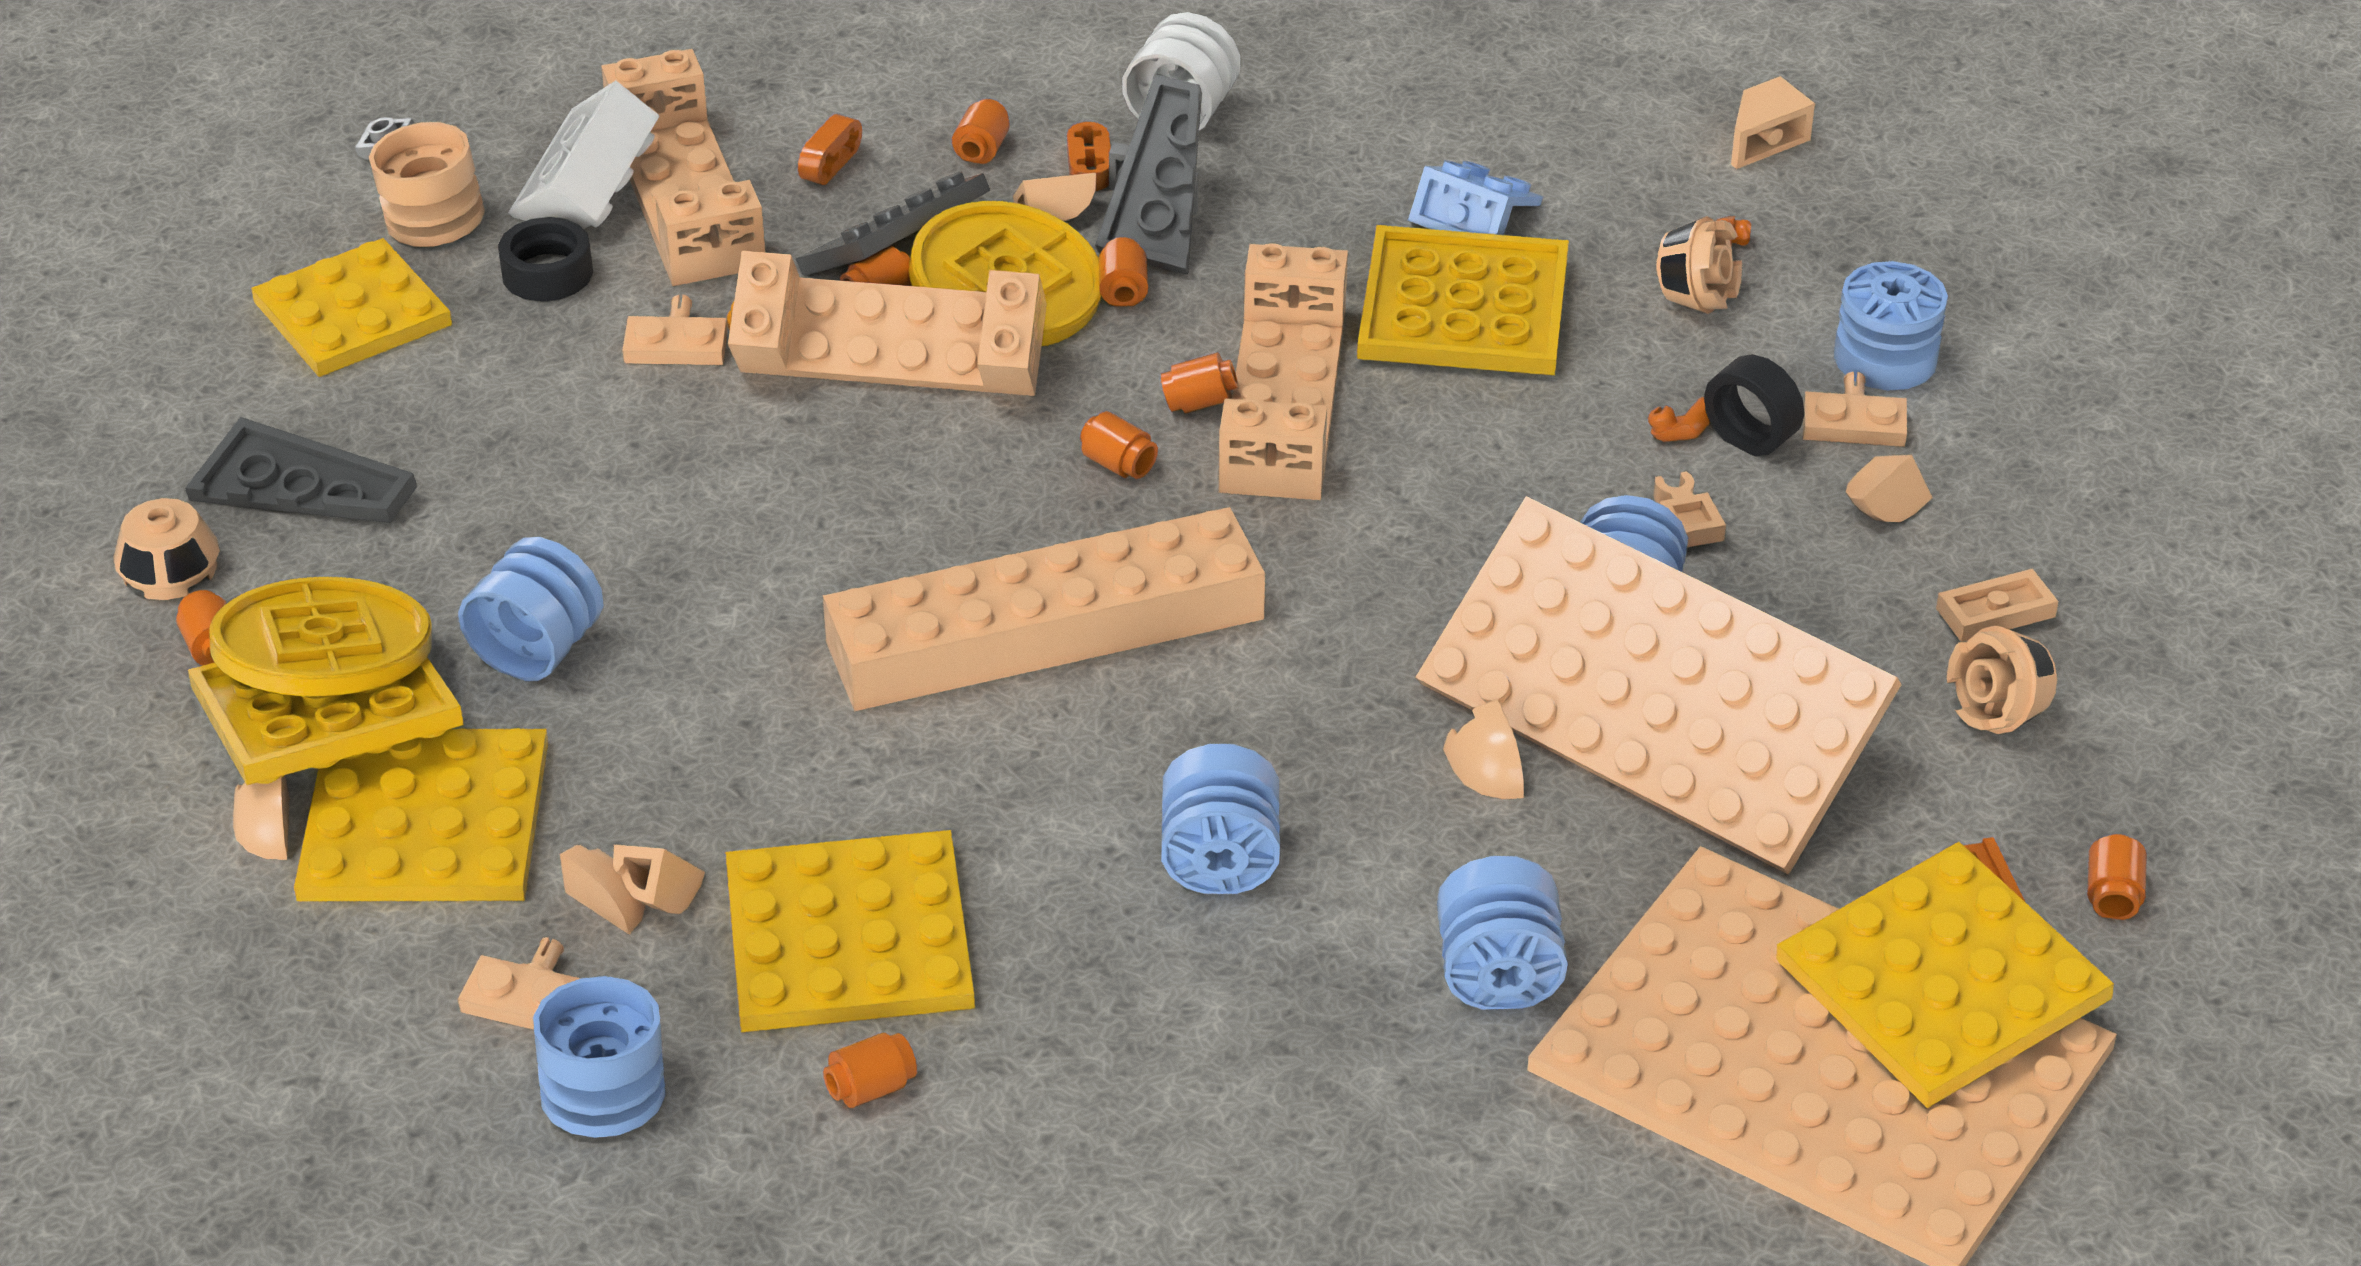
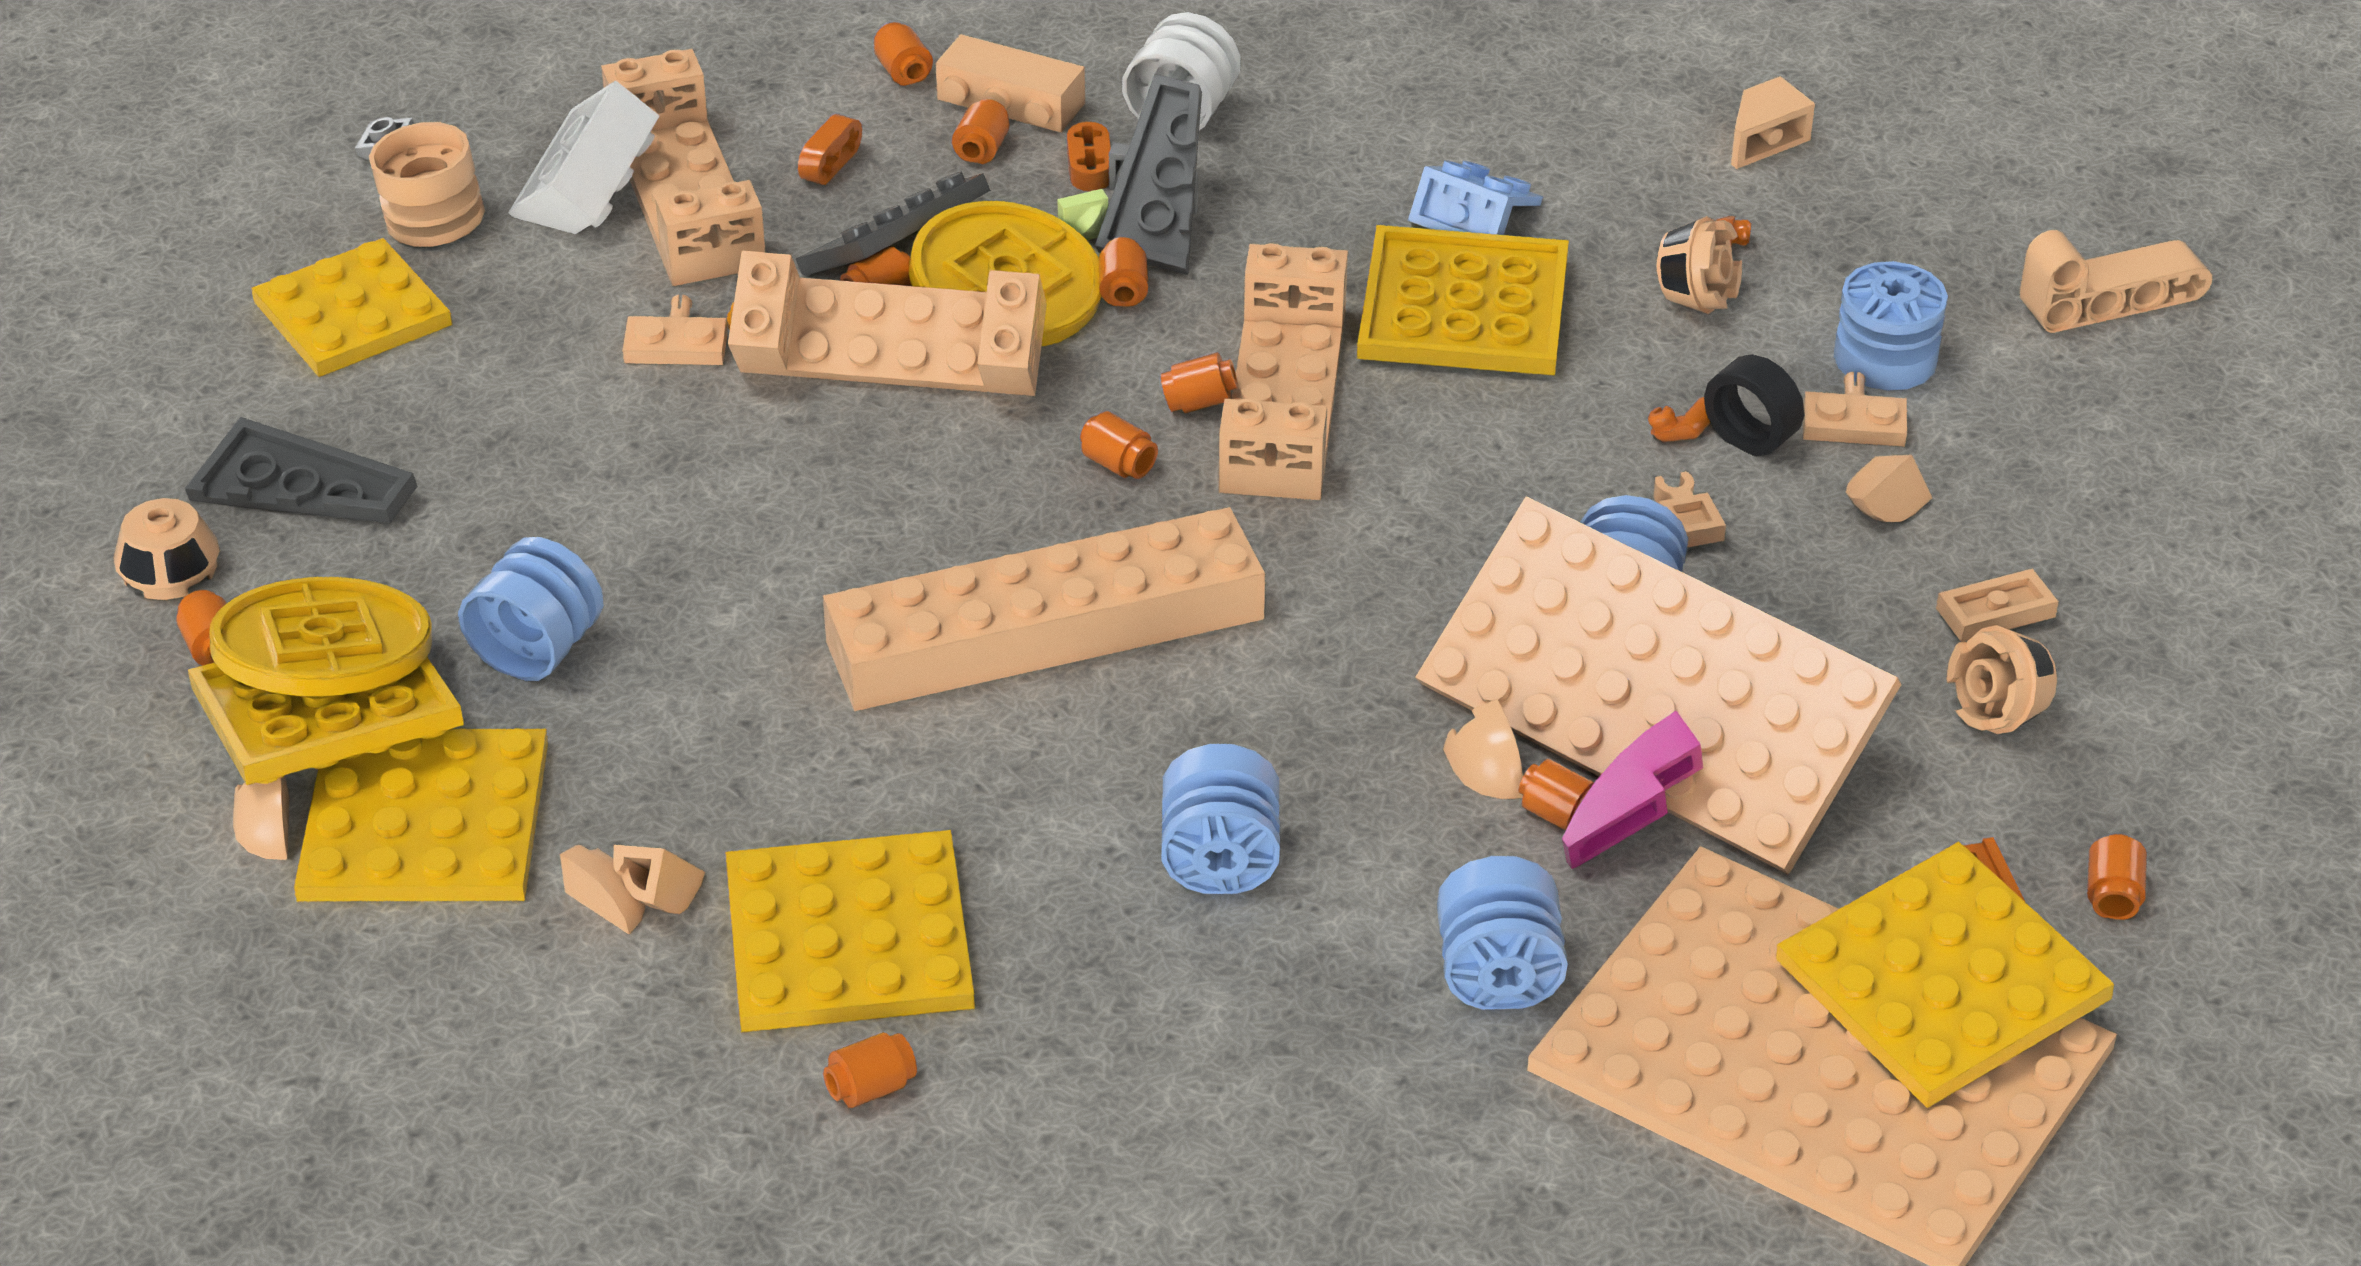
light nougat plate [457,937,580,1030] -> none
black tyre [498,217,593,302] -> none
light blue wheel [533,976,666,1138] -> none
light nougat brick [1013,173,1096,222] -> none
none -> orange brick [874,22,933,86]
none -> light nougat brick [936,34,1085,133]
none -> yellowish green tile [1057,189,1108,240]
none -> orange brick [1518,759,1594,831]
none -> slope [1562,711,1703,869]
none -> light nougat beam [2020,230,2212,333]

